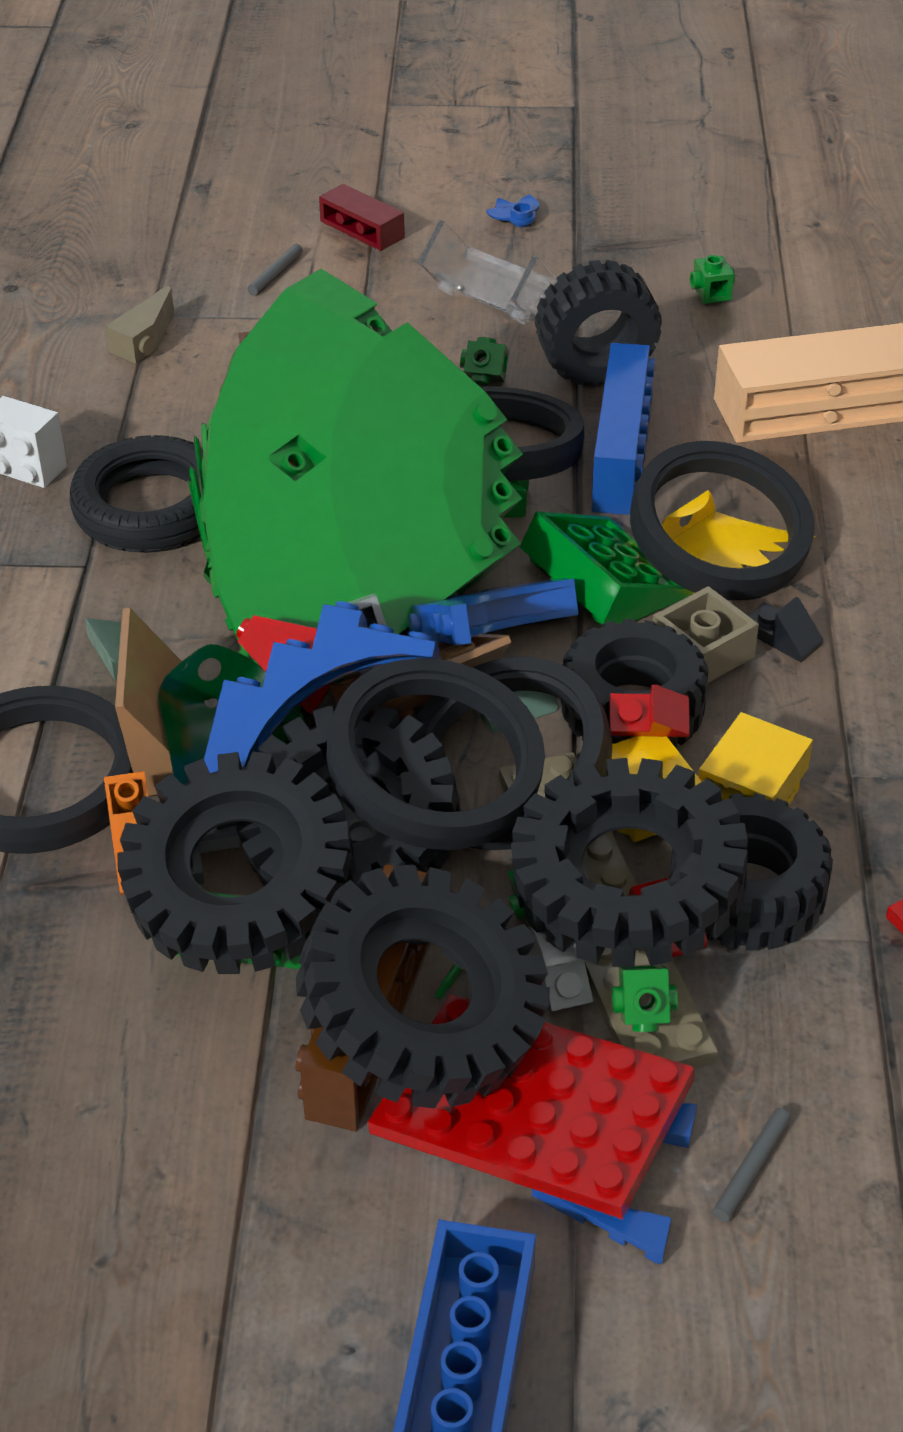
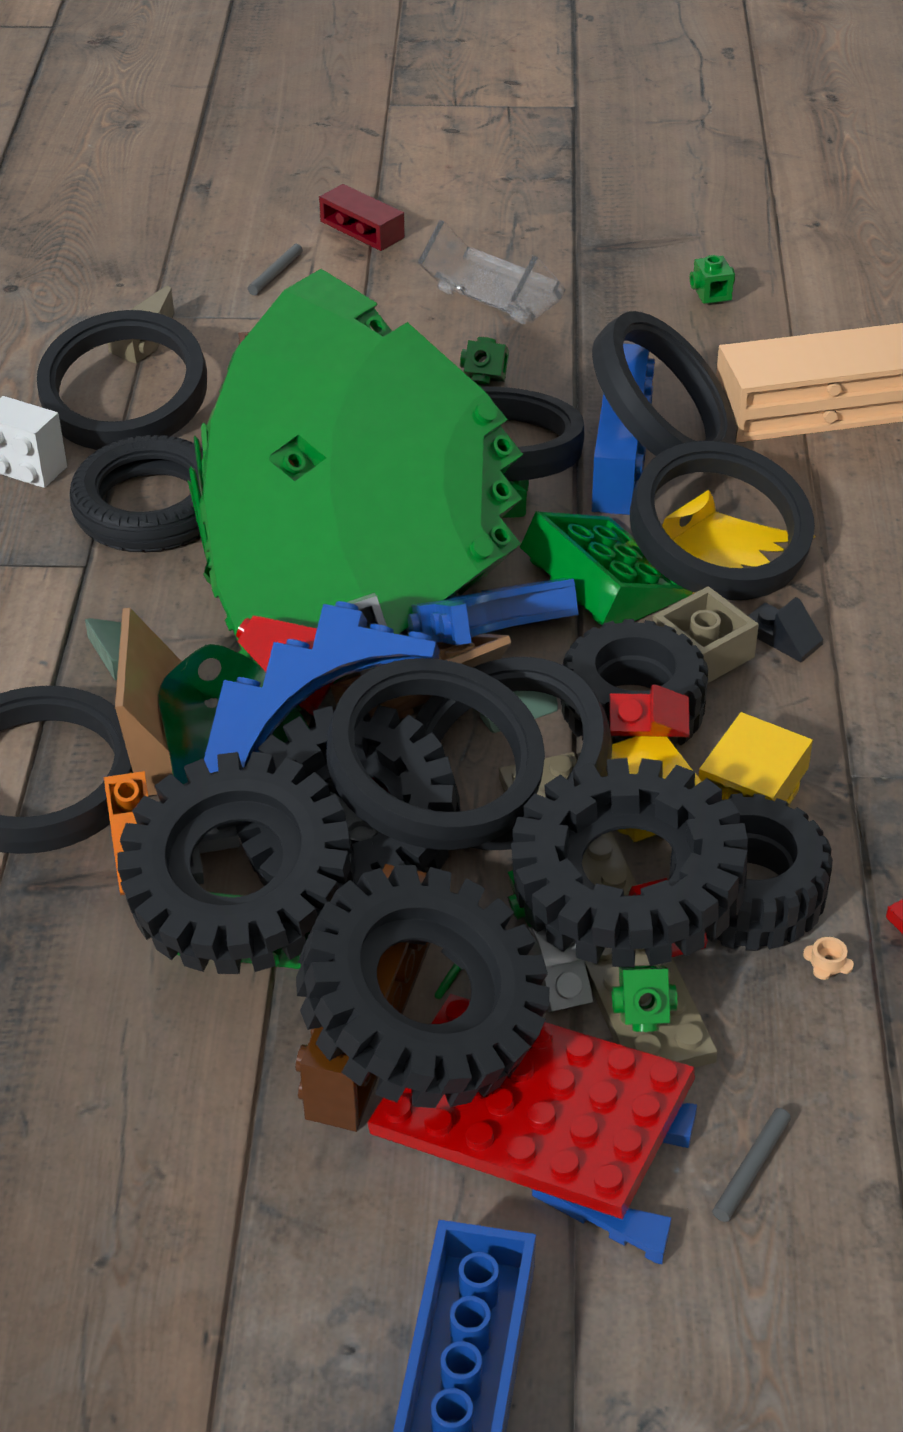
blue plate [486,195,539,227] -> none
black tyre [535,260,662,386] -> none
none -> black tyre [37,310,207,450]
none -> black tyre [592,311,736,456]
none -> light nougat plate [803,937,854,980]

